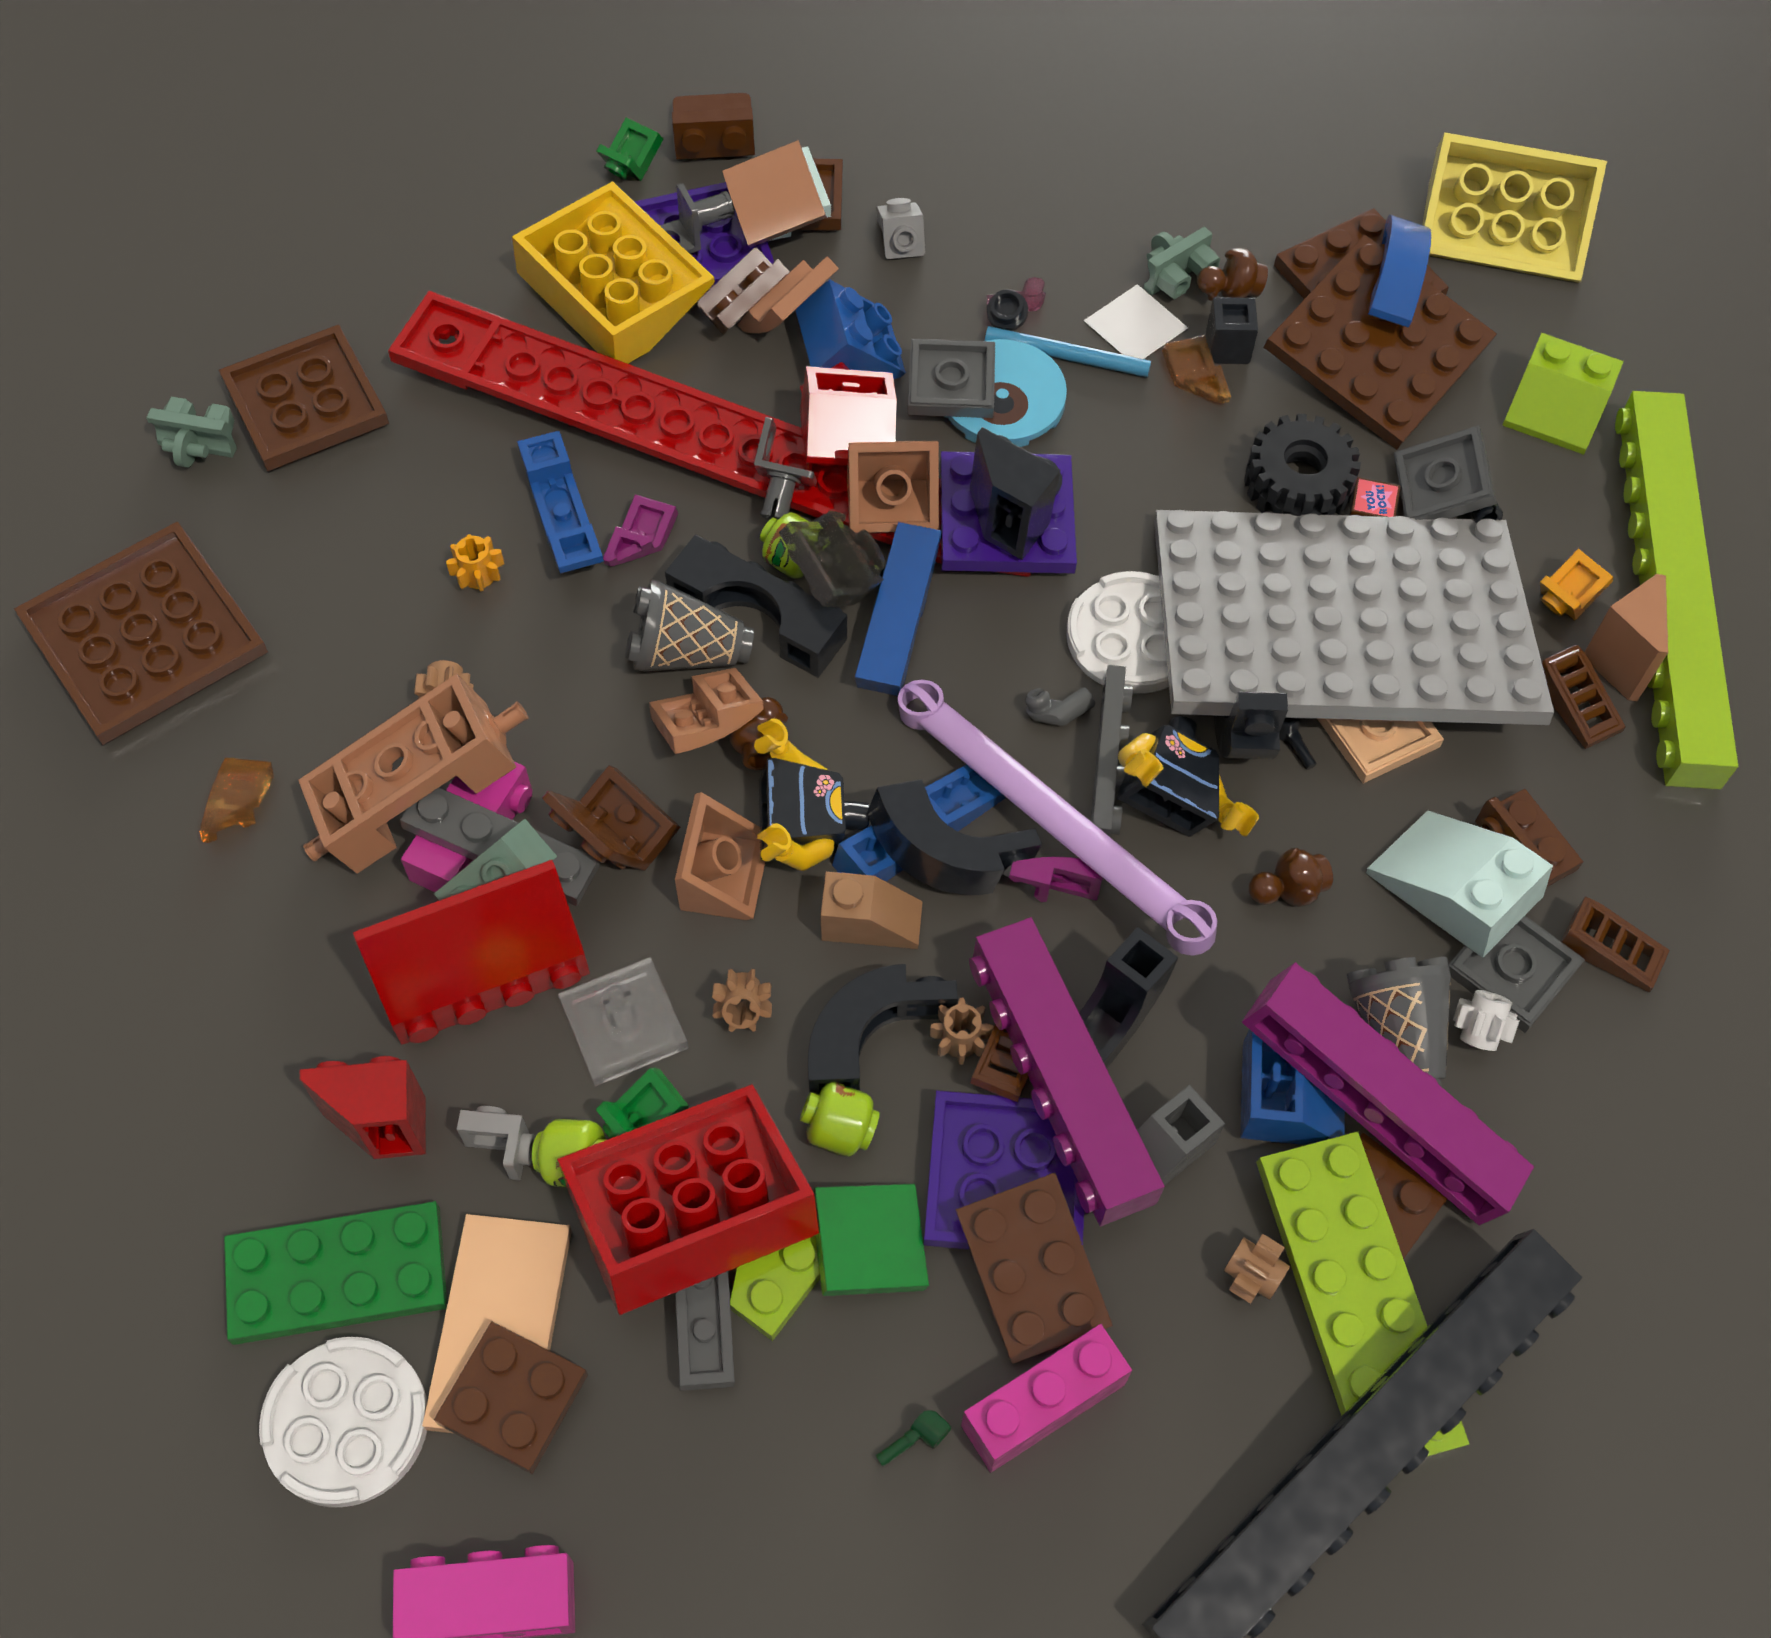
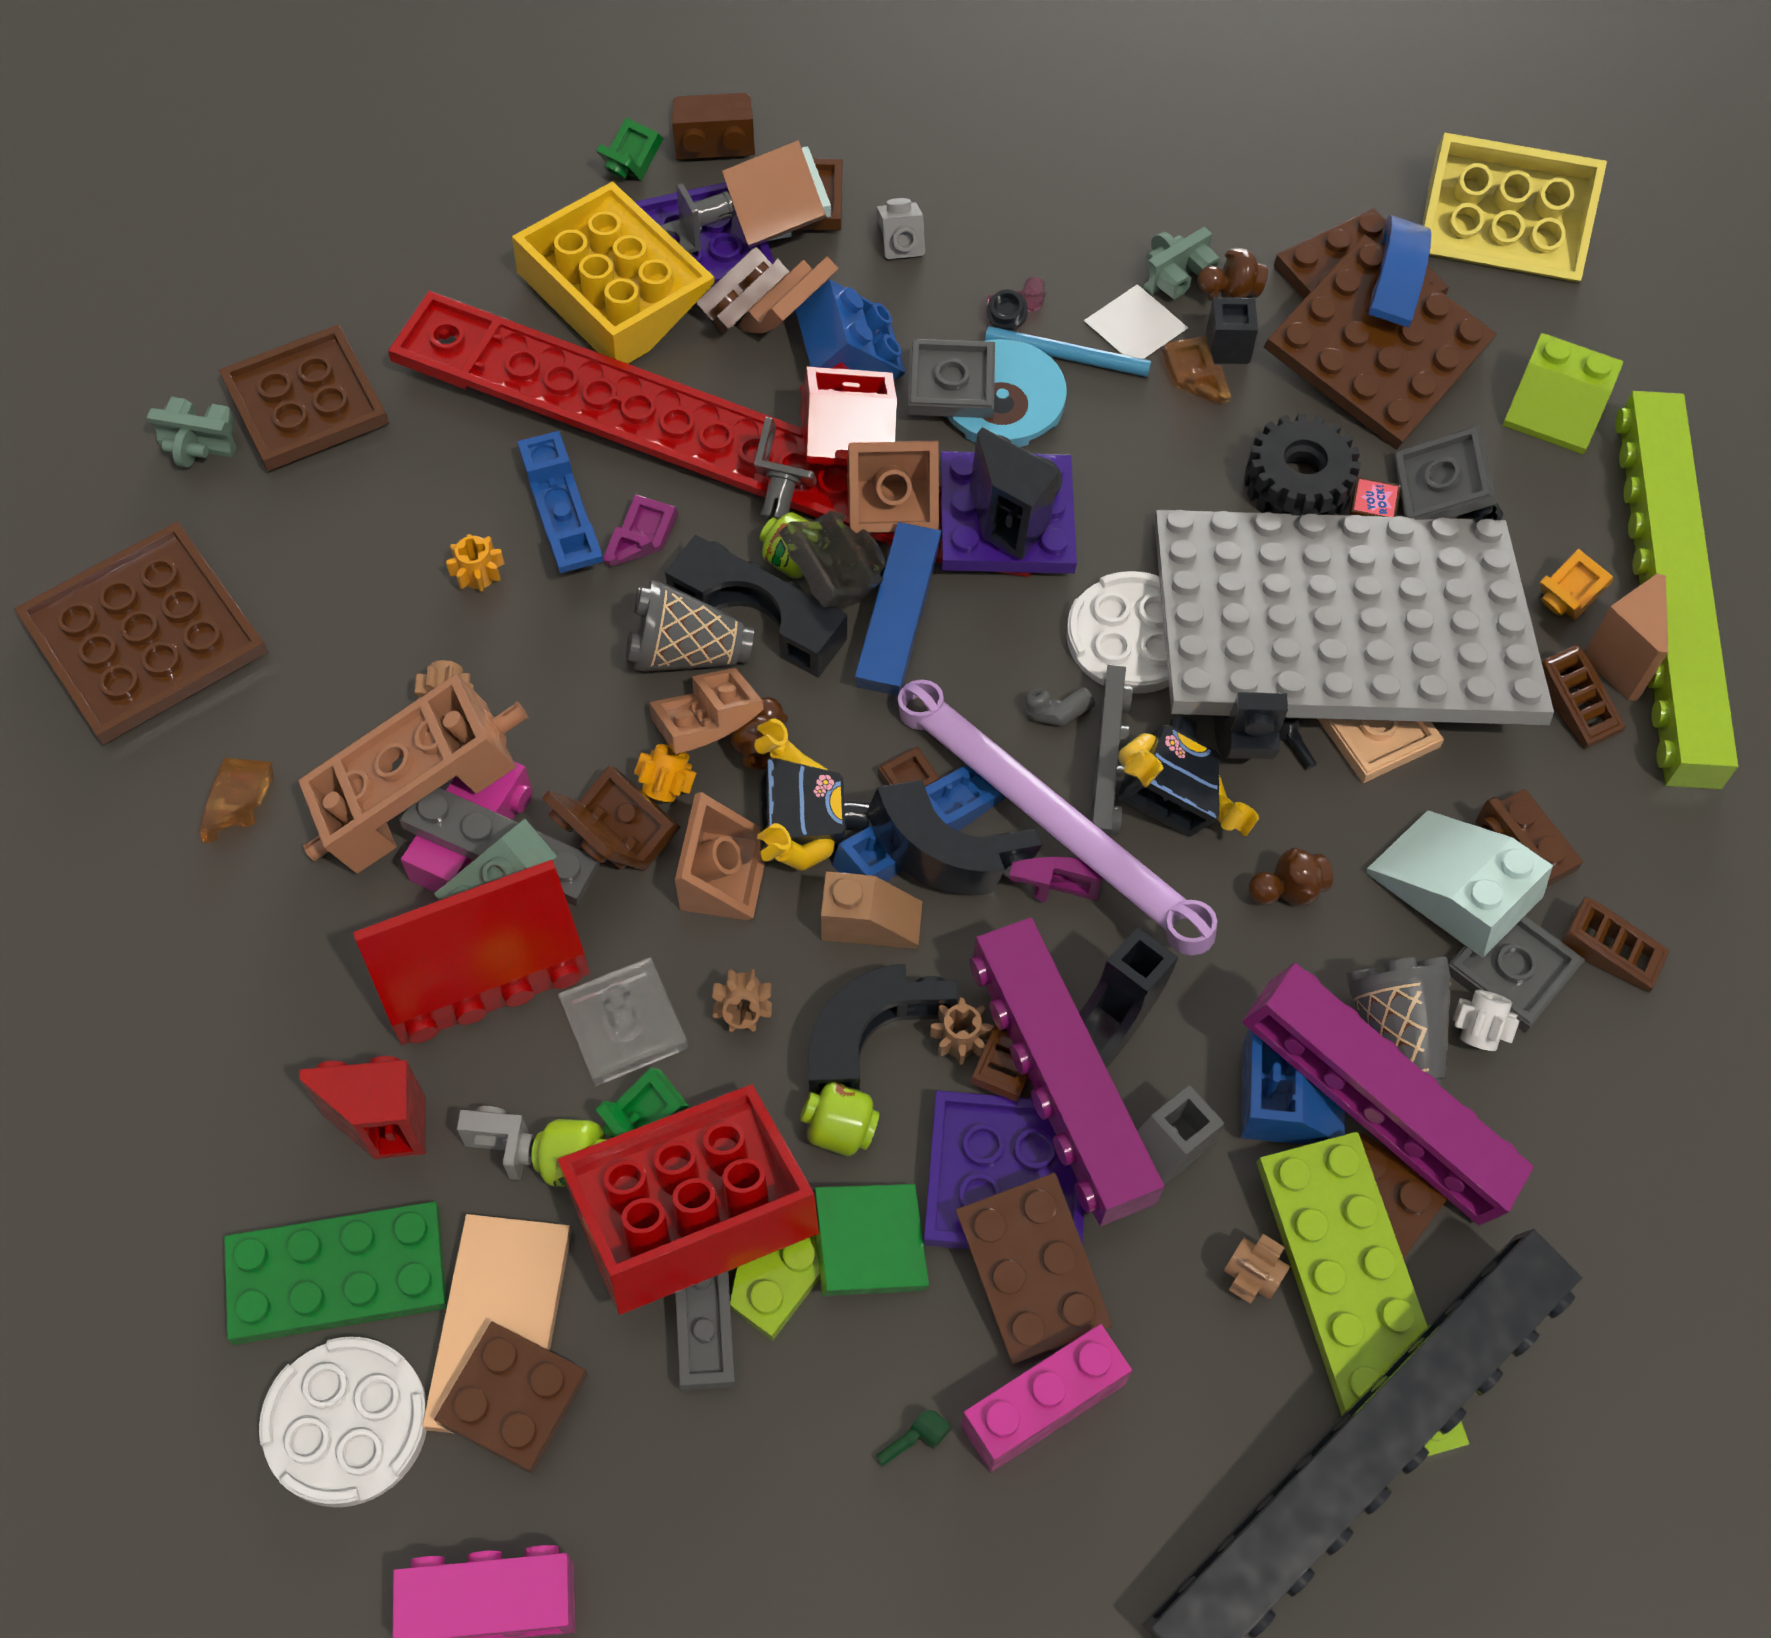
none -> light orange gear [634,744,697,802]
none -> reddish brown tile [878,746,941,787]

